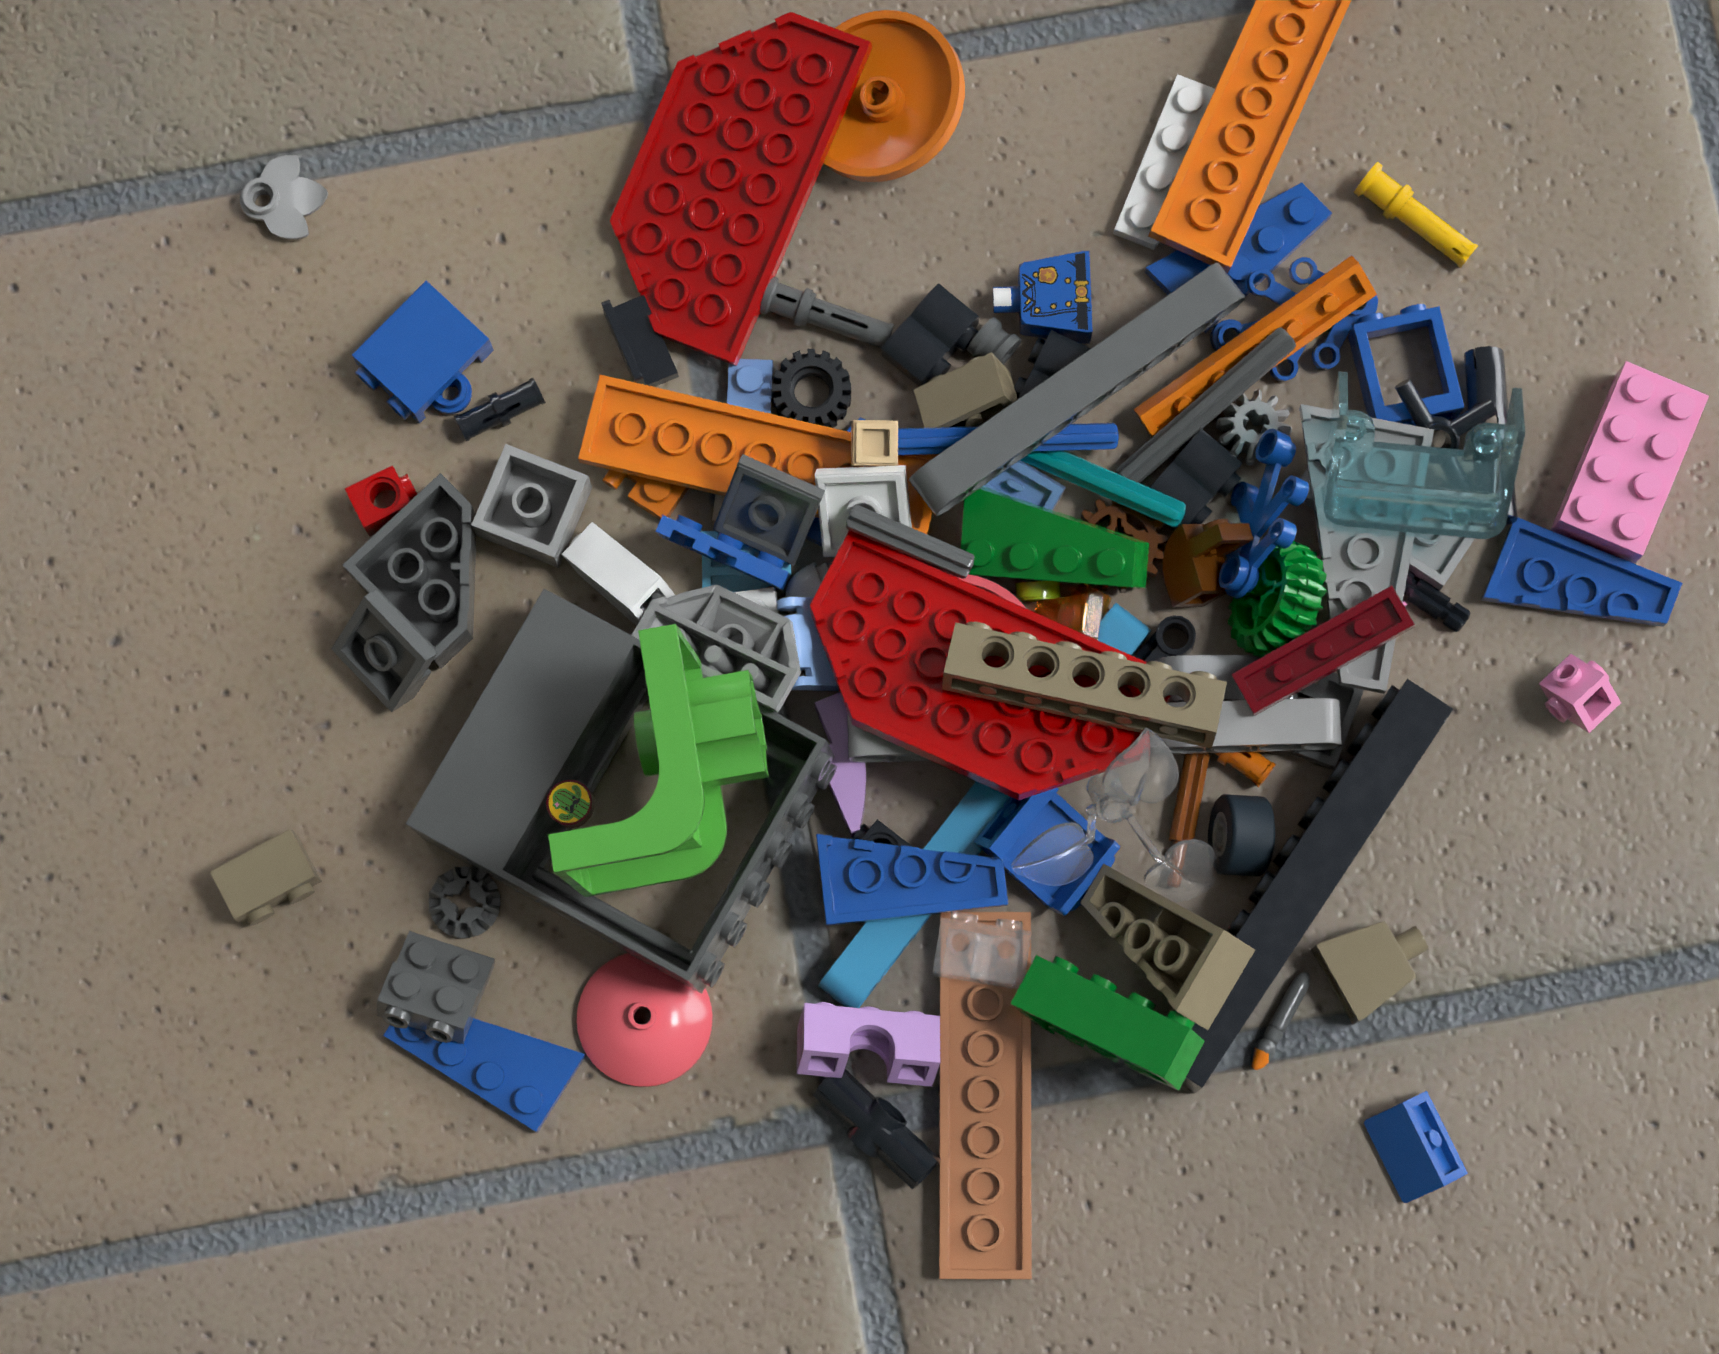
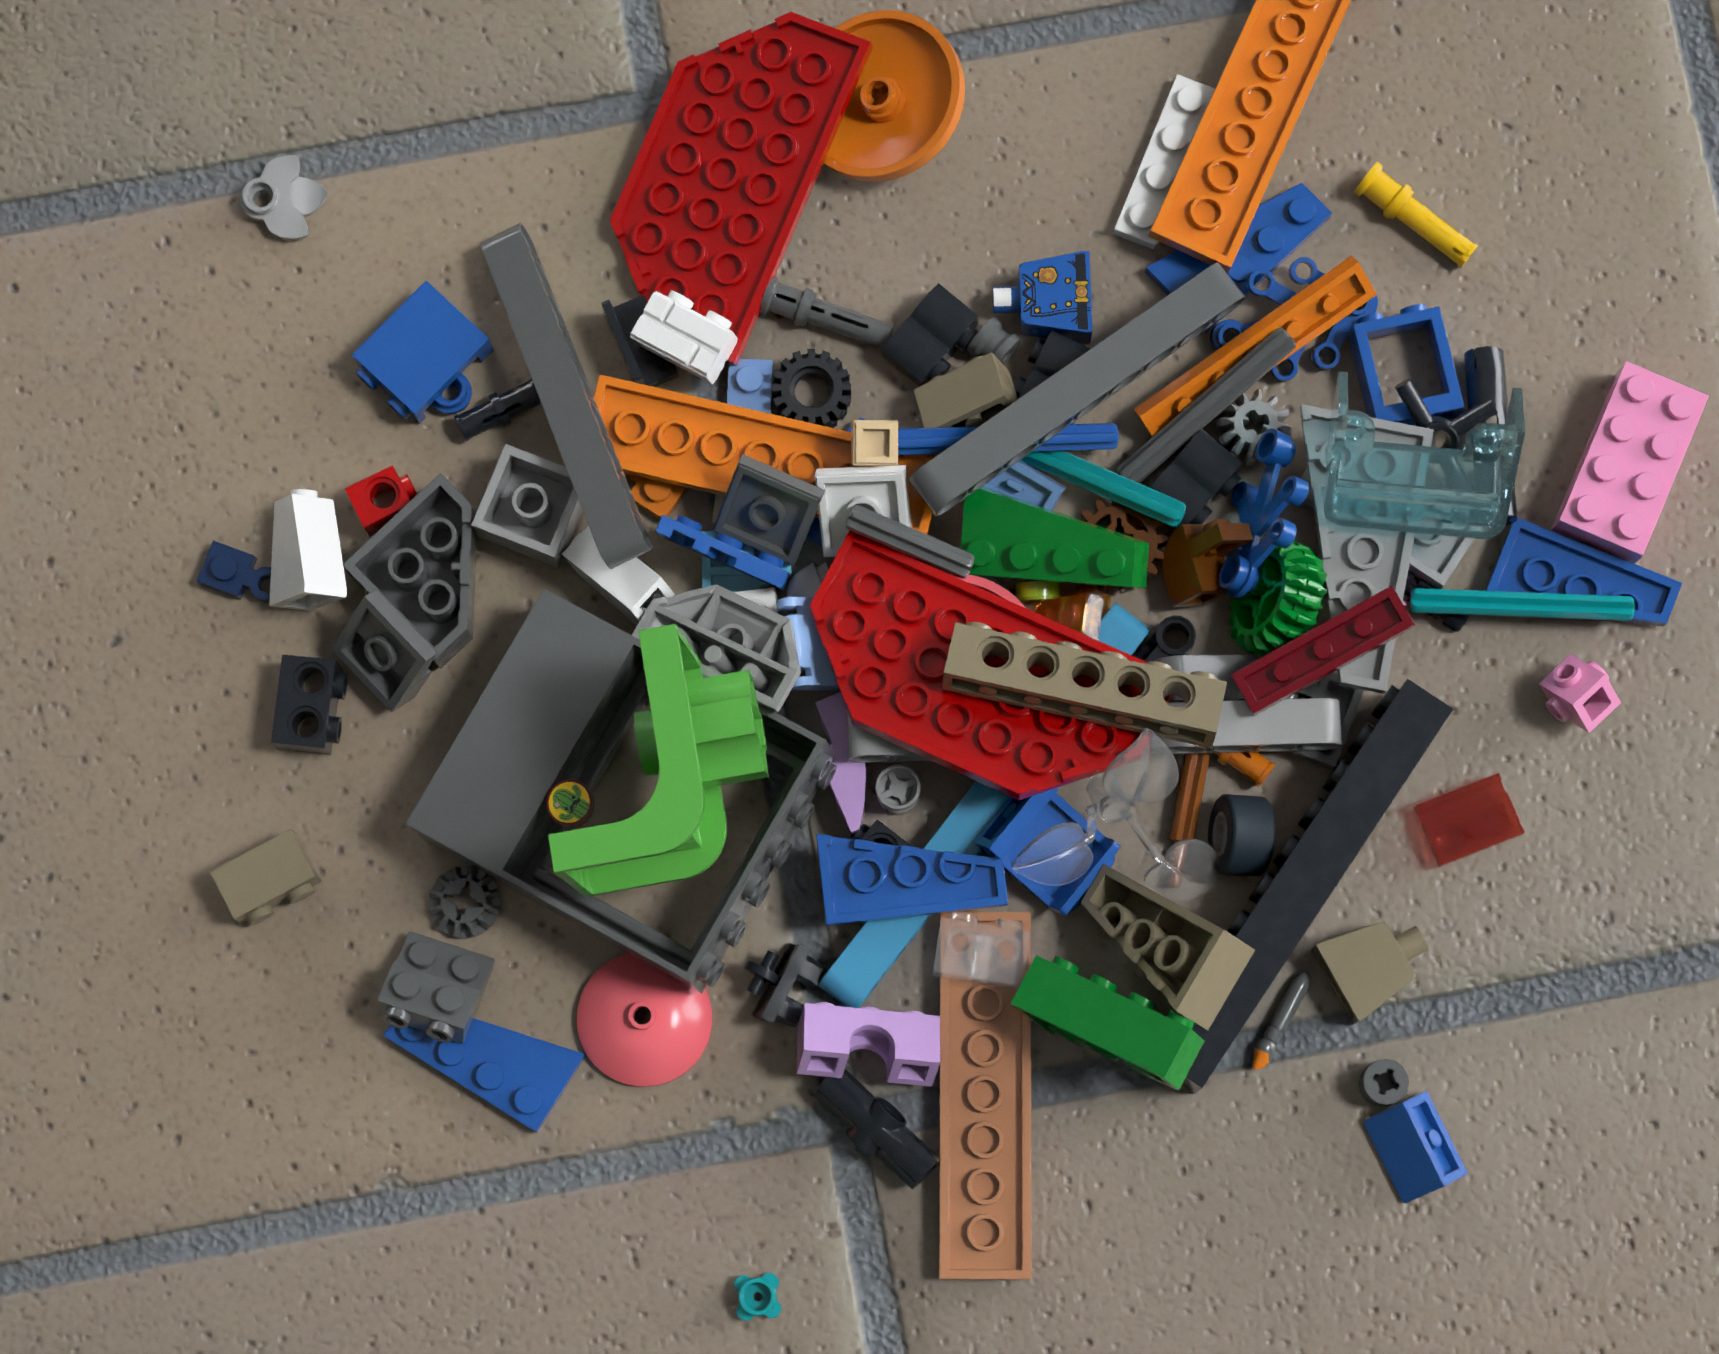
none -> dark blue plate [197,540,271,603]
none -> white slope [269,489,347,611]
none -> black brick [271,654,348,755]
none -> dark grey beam [481,223,652,569]
none -> white brick [630,290,738,384]
none -> teal plate [734,1273,782,1321]
none -> black hips [744,943,825,1027]
none -> light grey wheel [876,765,921,815]
none -> dark grey wheel [1359,1059,1409,1107]
none -> teal axle [1410,588,1635,621]
none -> clear red plate [1414,773,1525,868]

